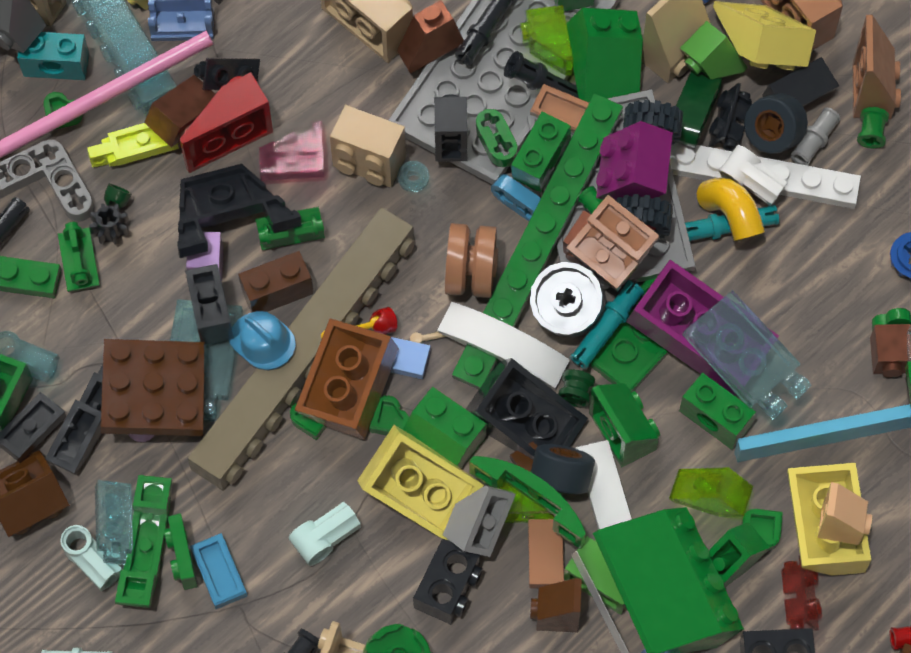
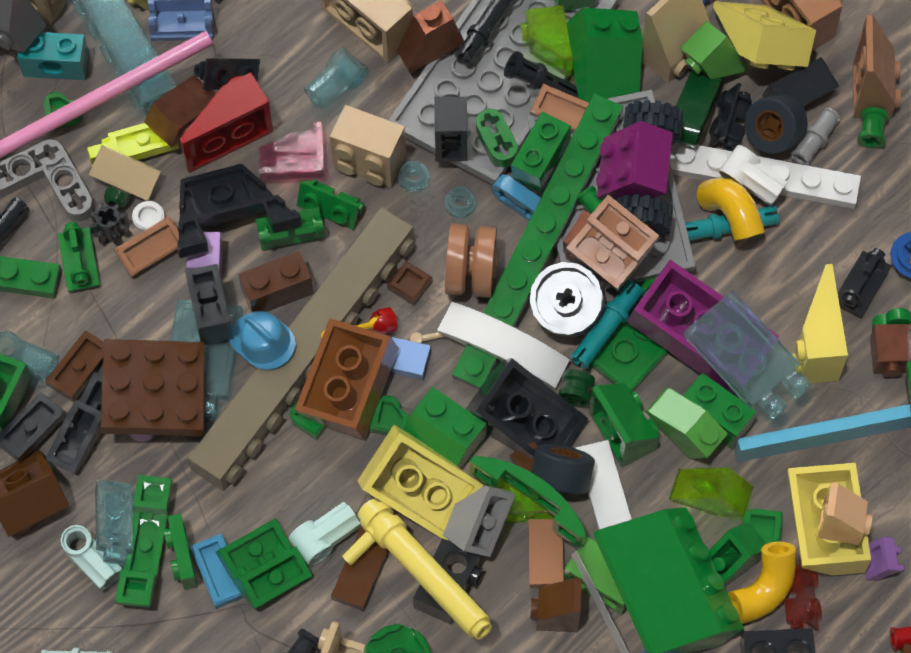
none -> reddish brown plate [45,330,104,403]
none -> tan tile [89,145,161,201]
none -> nougat tile [113,216,179,277]
none -> white tile [132,201,165,233]
none -> green slope [215,518,312,609]
none -> green hinge [296,179,365,230]
none -> clear light blue piece [304,48,369,109]
none -> reddish brown tile [331,514,401,611]
none -> light yellow cylinder [342,499,492,640]
none -> reddish brown tile [387,261,433,306]
none -> clear light blue plate [444,186,476,218]
none -> bright green slope [645,388,728,459]
none -> yellow cylinder [728,542,796,624]
none -> light yellow slope [791,264,848,384]
none -> black hinge [837,248,892,317]
none -> medium lavender tile [865,537,904,581]

